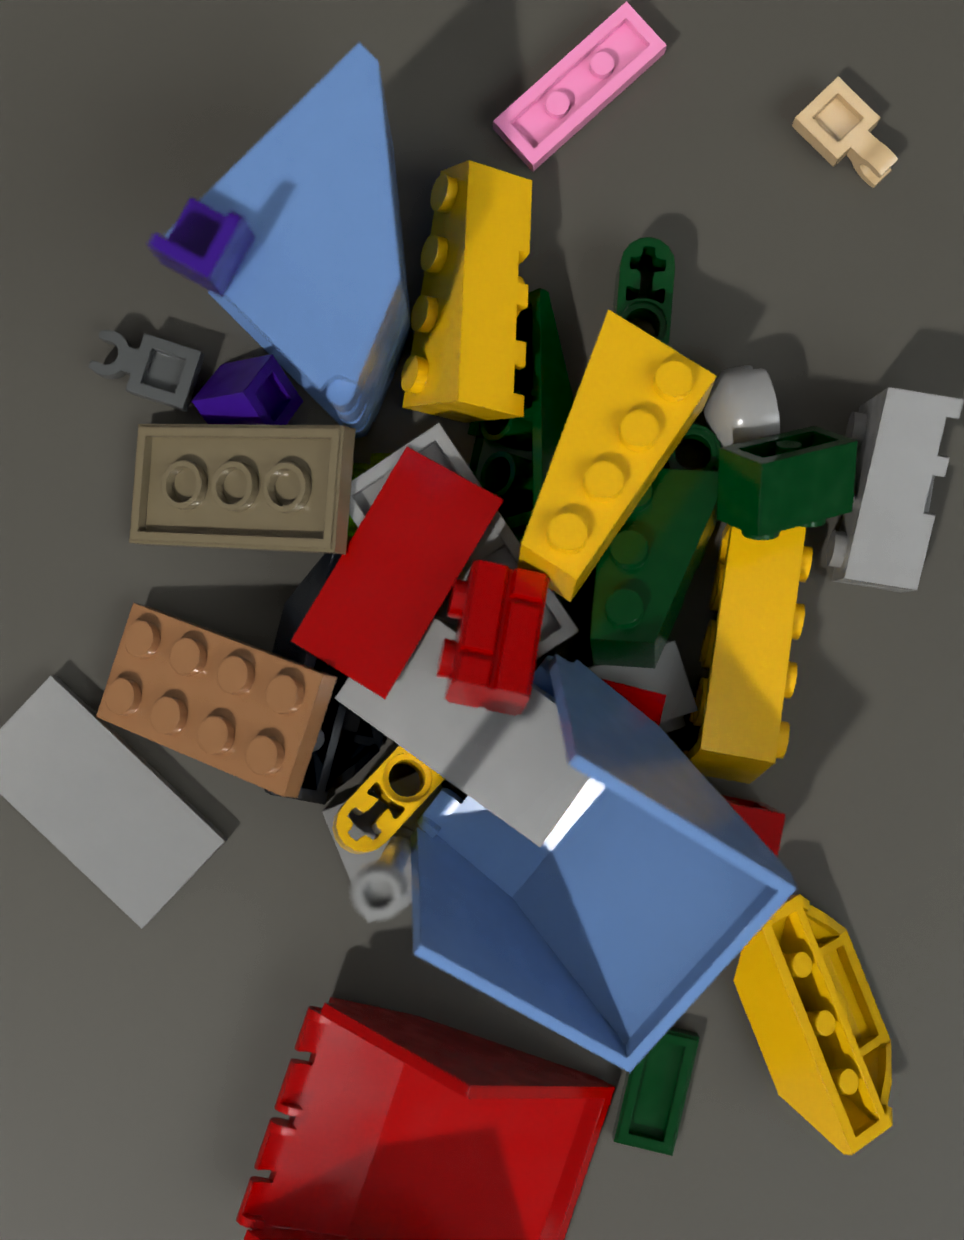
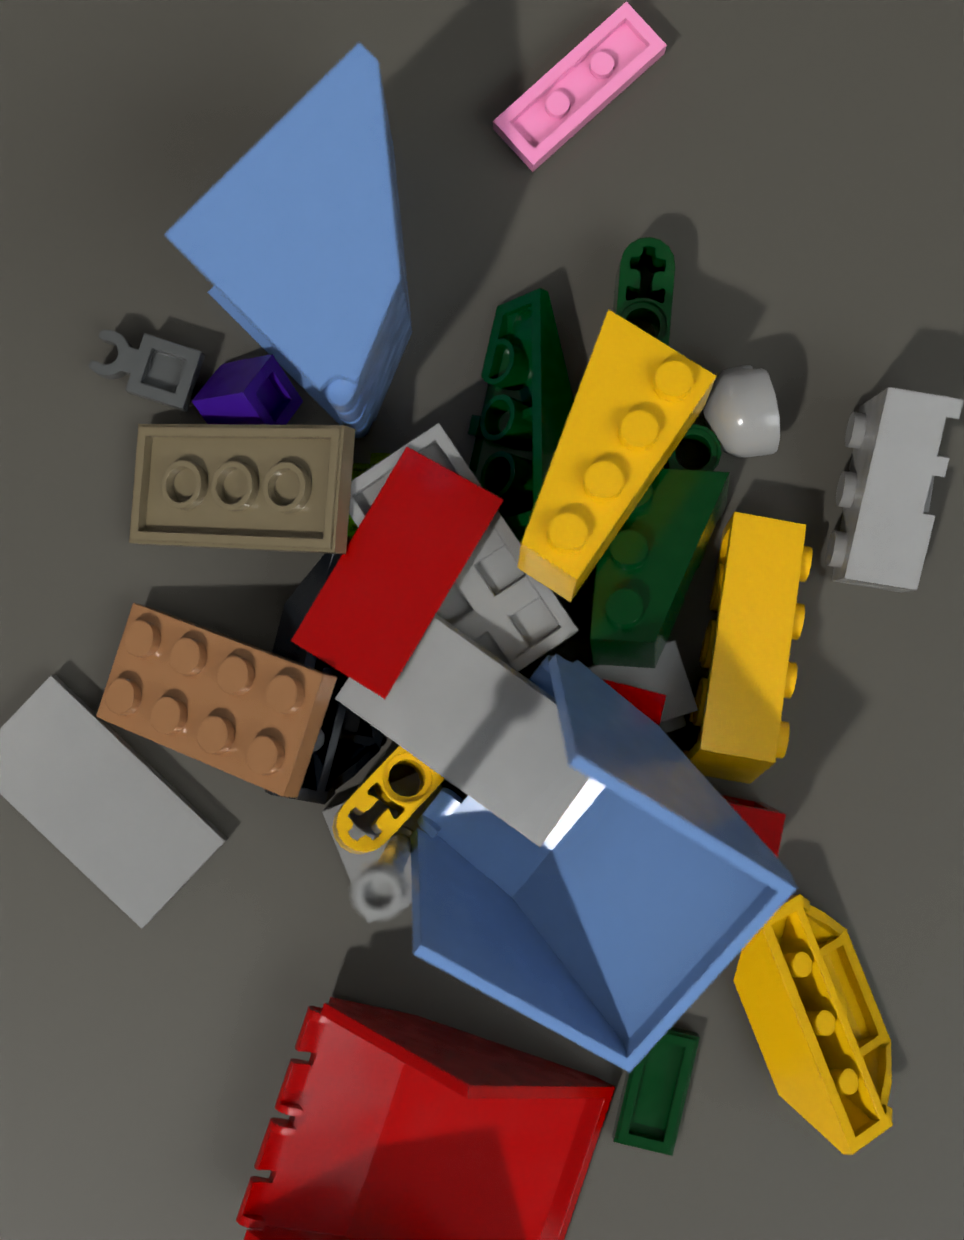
dark purple panel [147,197,256,297] -> none
yellow wedge [401,160,532,423] -> none
red brick [436,560,550,716] -> none
dark green brick [717,426,858,540] -> none
tan plate [792,76,898,188] -> none

